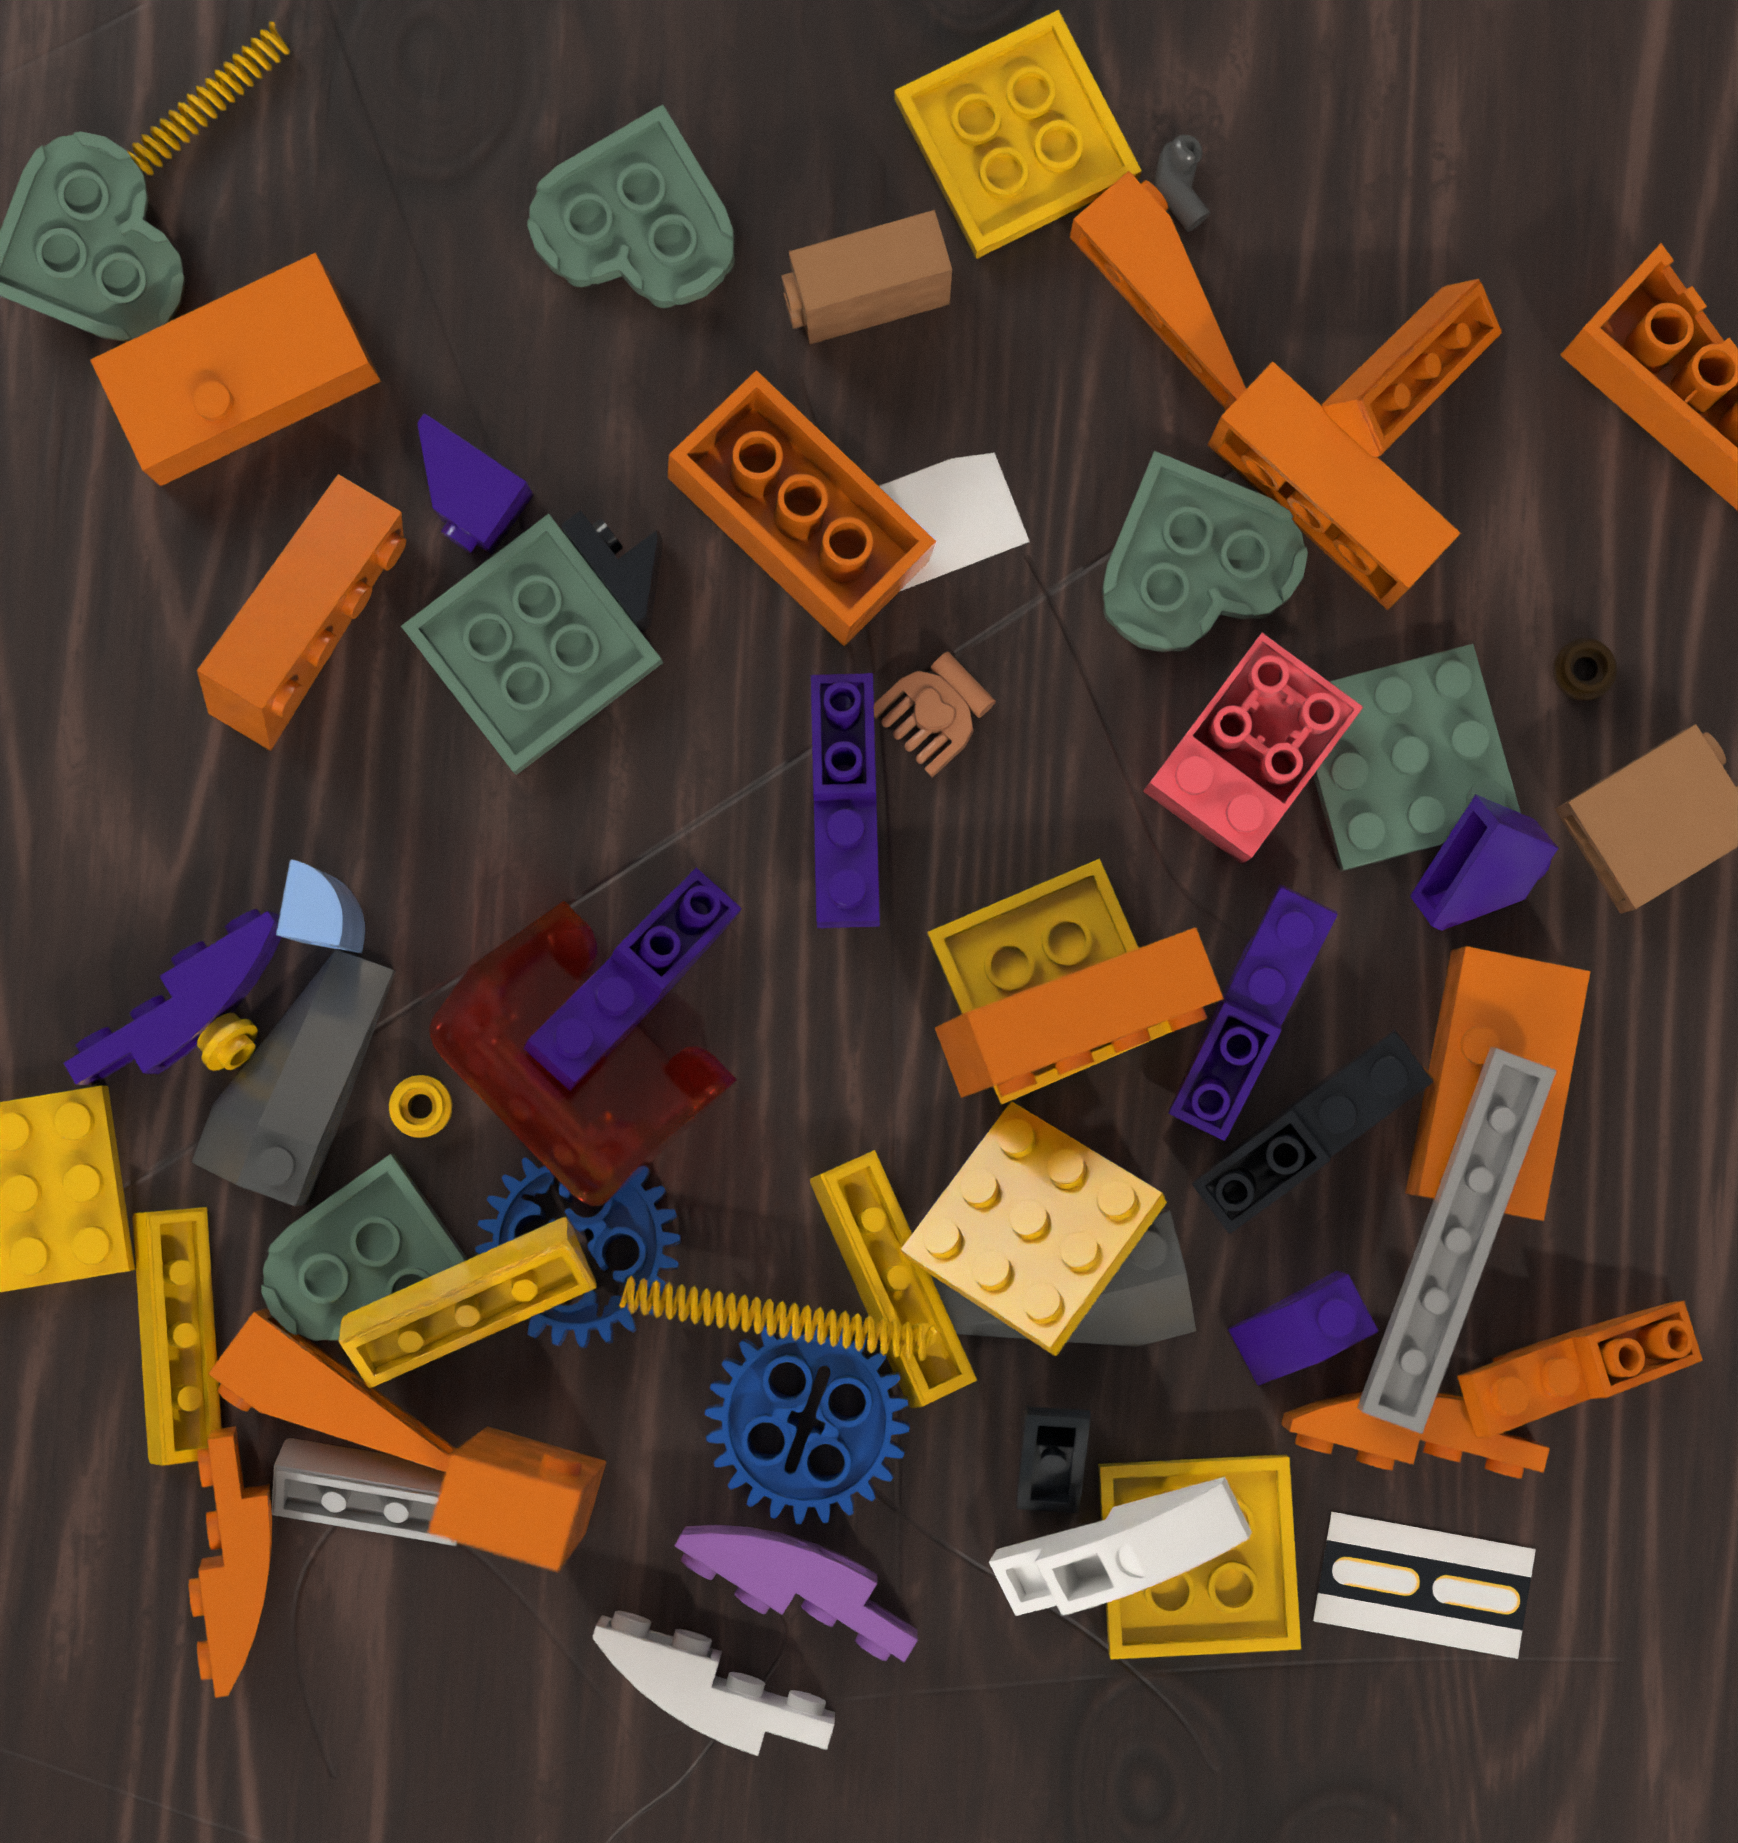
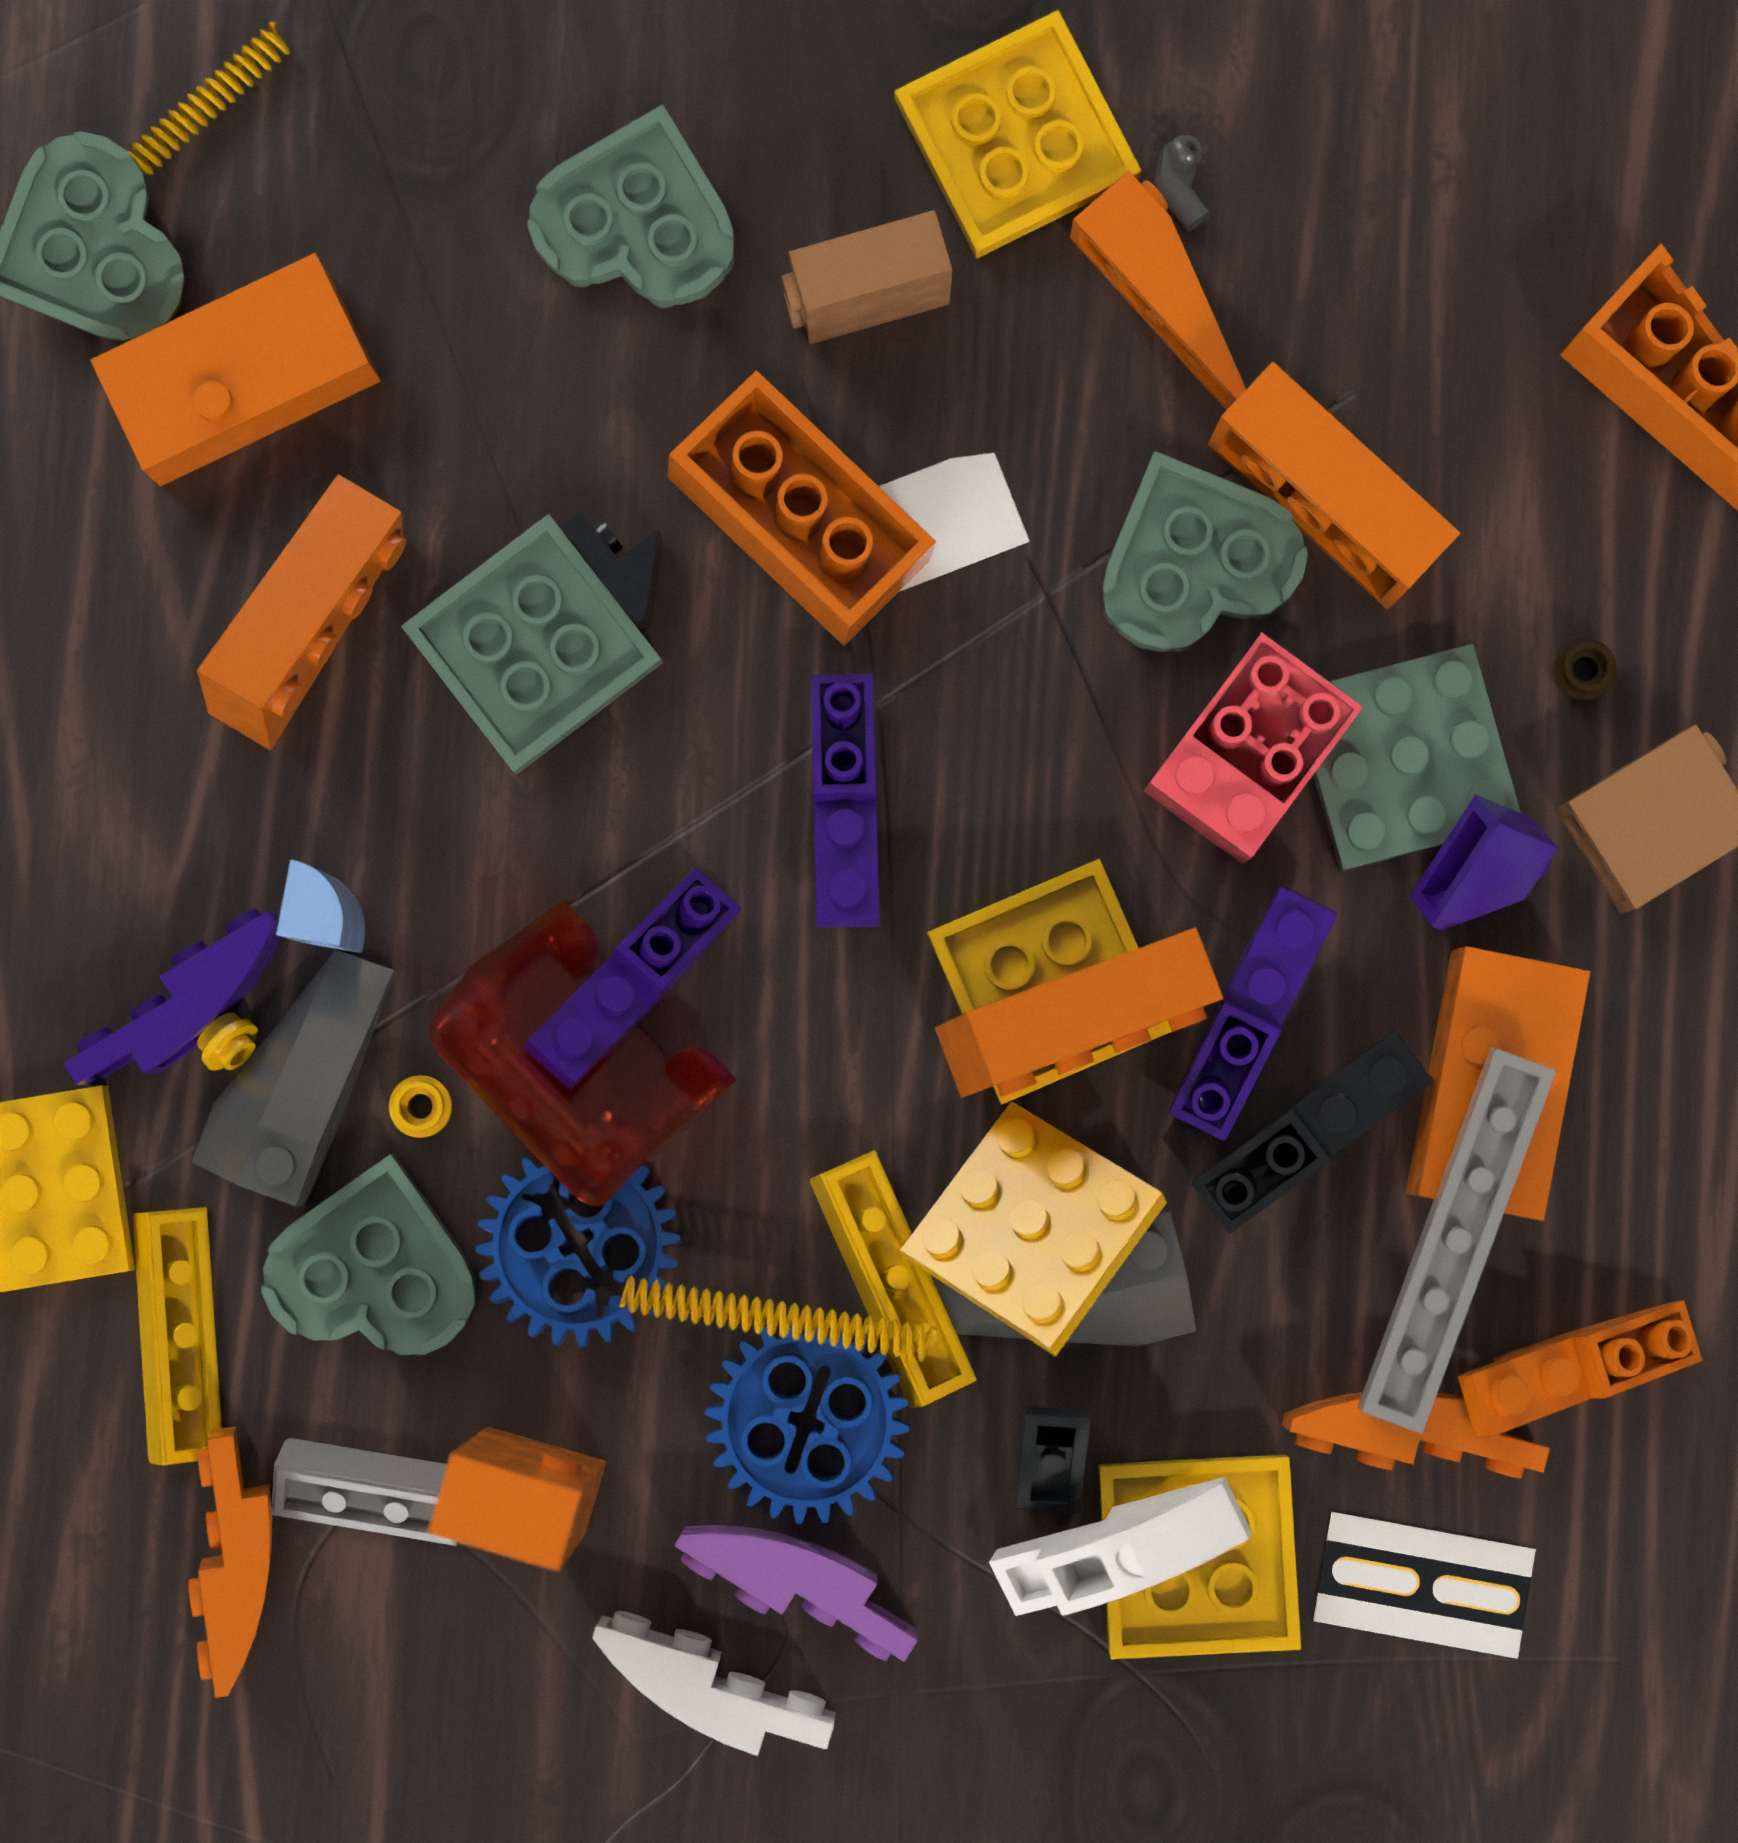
orange slope [208,1308,457,1472] -> none
yellow slope [338,1217,596,1389] -> none
dark purple slope [417,413,534,555] -> none
nougat piece [874,651,996,778] -> none
dark purple slope [1227,1271,1379,1385] -> none
orange slope [1322,279,1502,457] -> none

